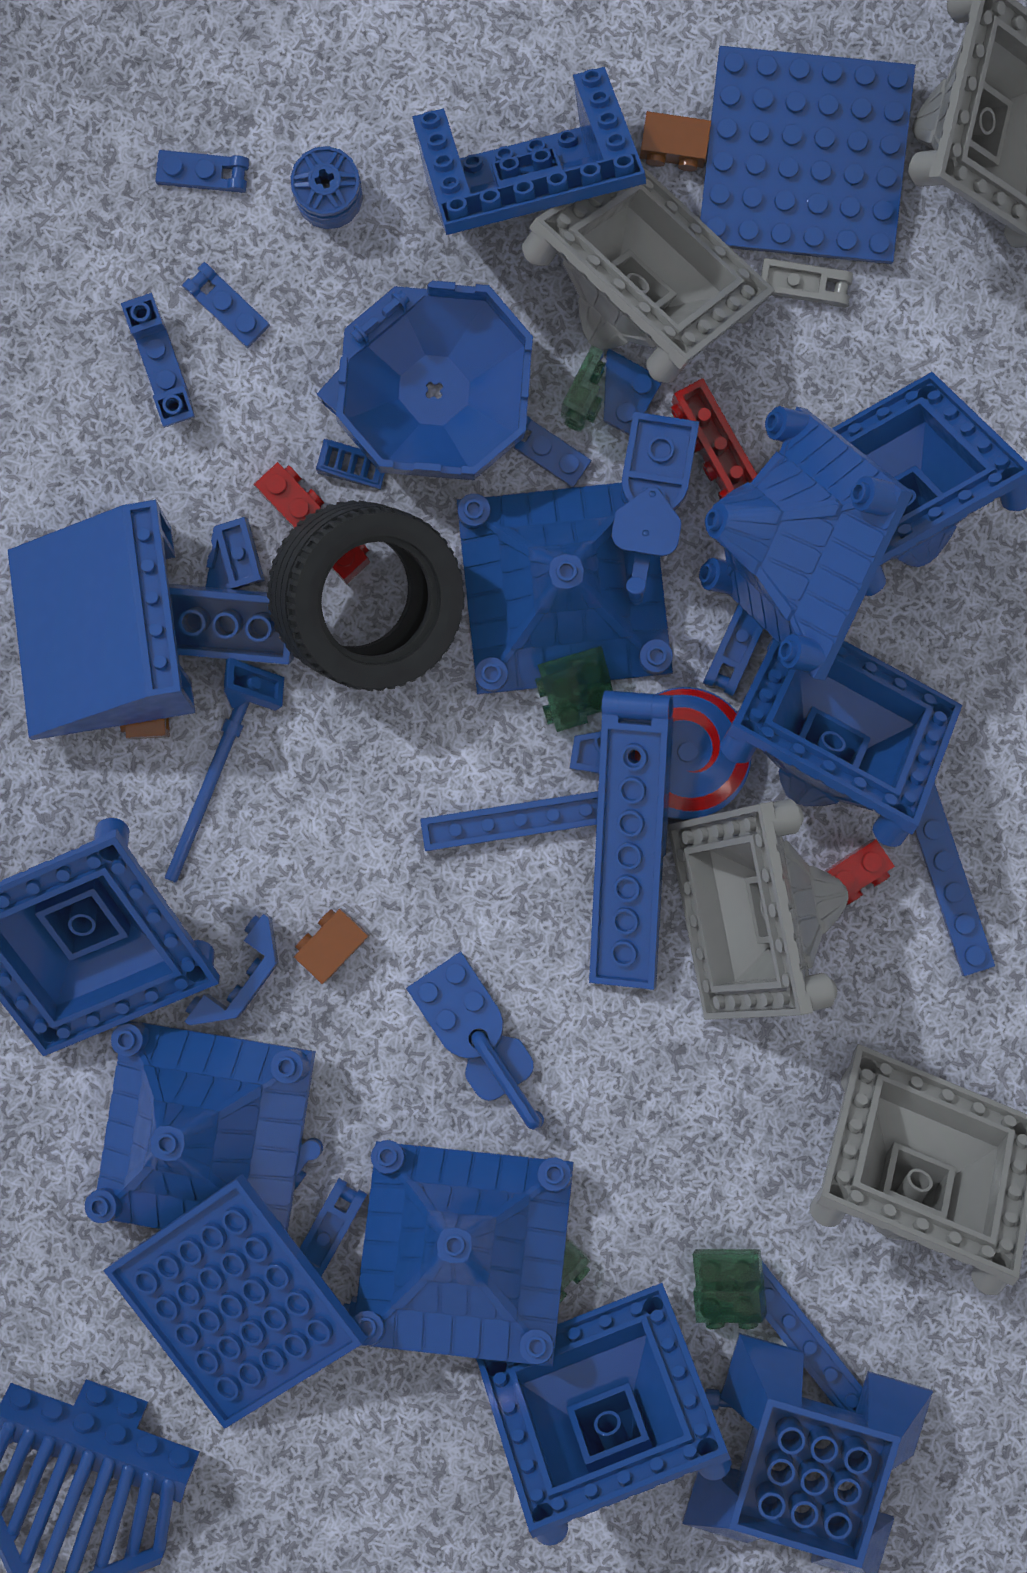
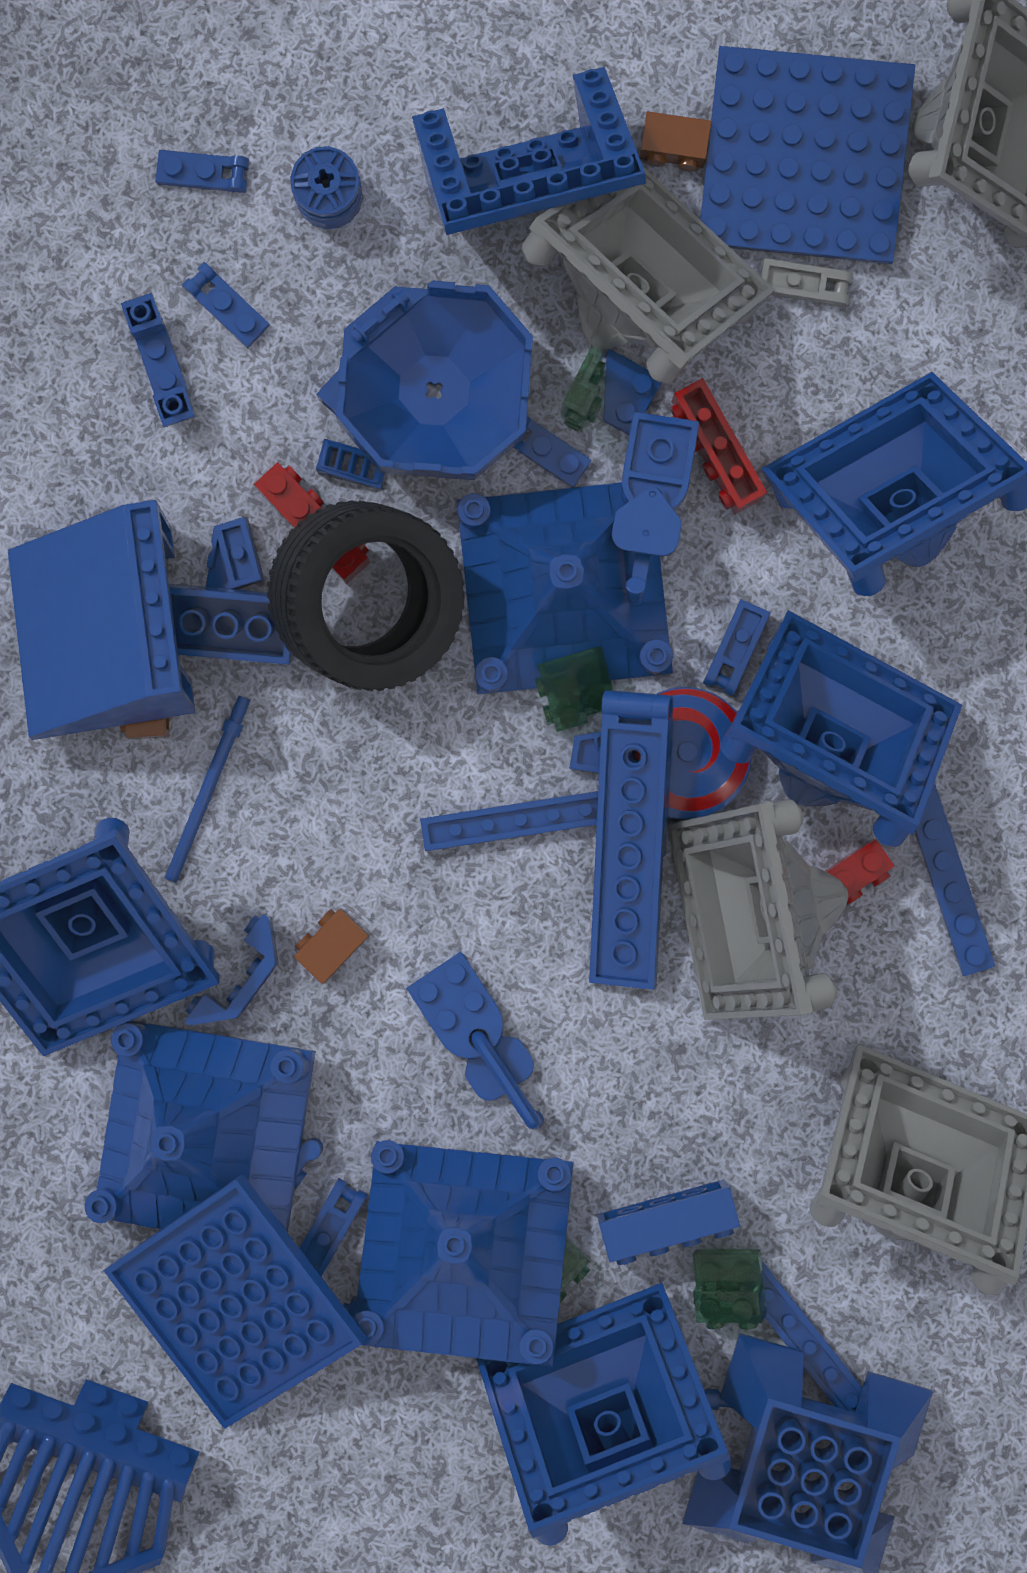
blue slope [224,658,284,711] -> none
blue piece [699,406,913,681] -> none
none -> blue brick [597,1179,741,1265]

